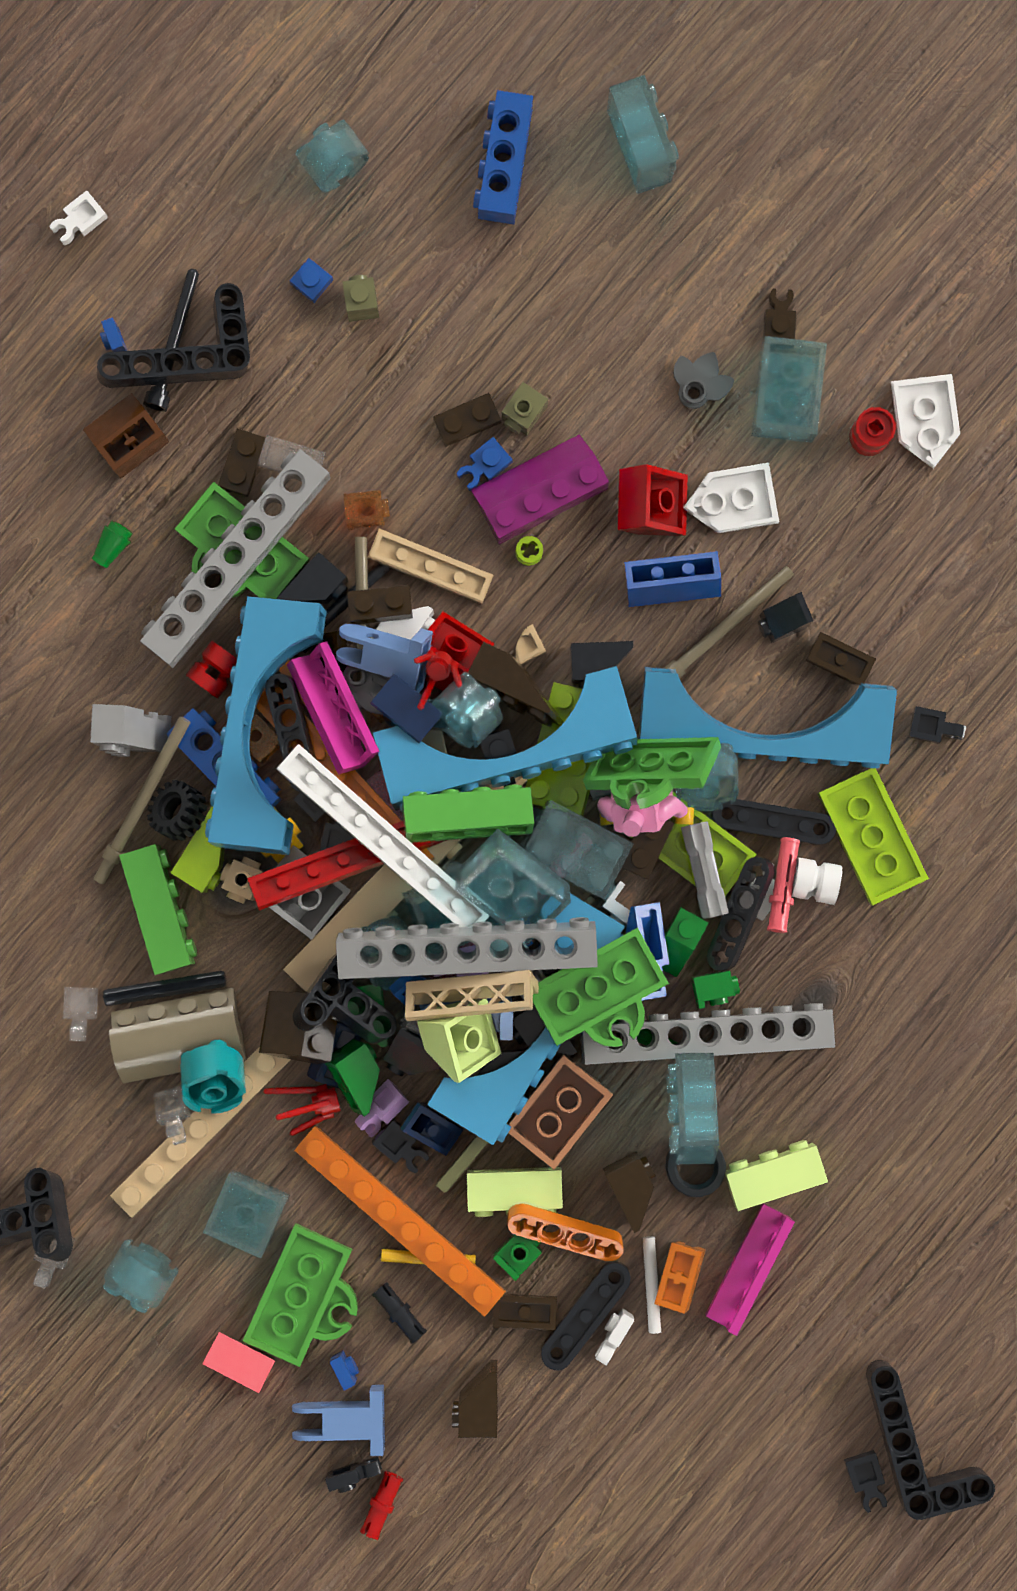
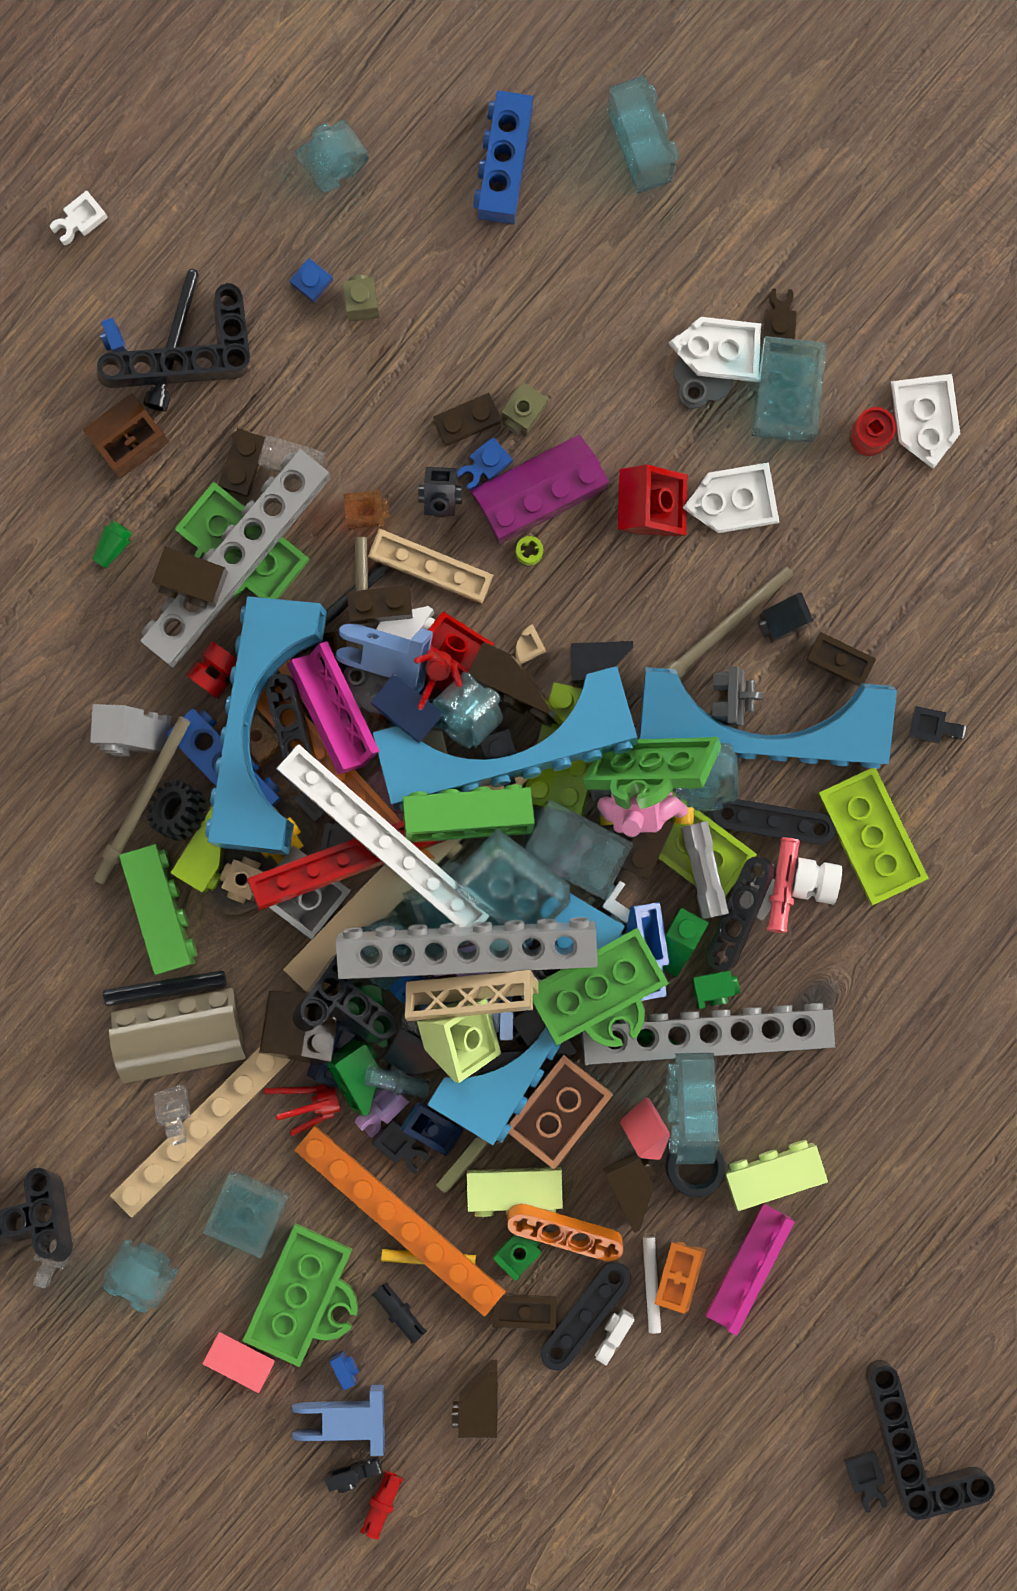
clear plate [63,987,98,1041] -> none
teal brick [180,1040,246,1114] -> none
black slope [277,552,349,605] -> none
blue brick [624,551,721,607] -> none
none -> dark brown brick [152,546,228,609]
none -> clear light blue pin [364,1066,430,1099]
none -> black brick [418,467,462,517]
none -> coral slope [620,1098,671,1160]
none -> white tile [669,317,761,382]
none -> dark grey hips [713,667,764,726]

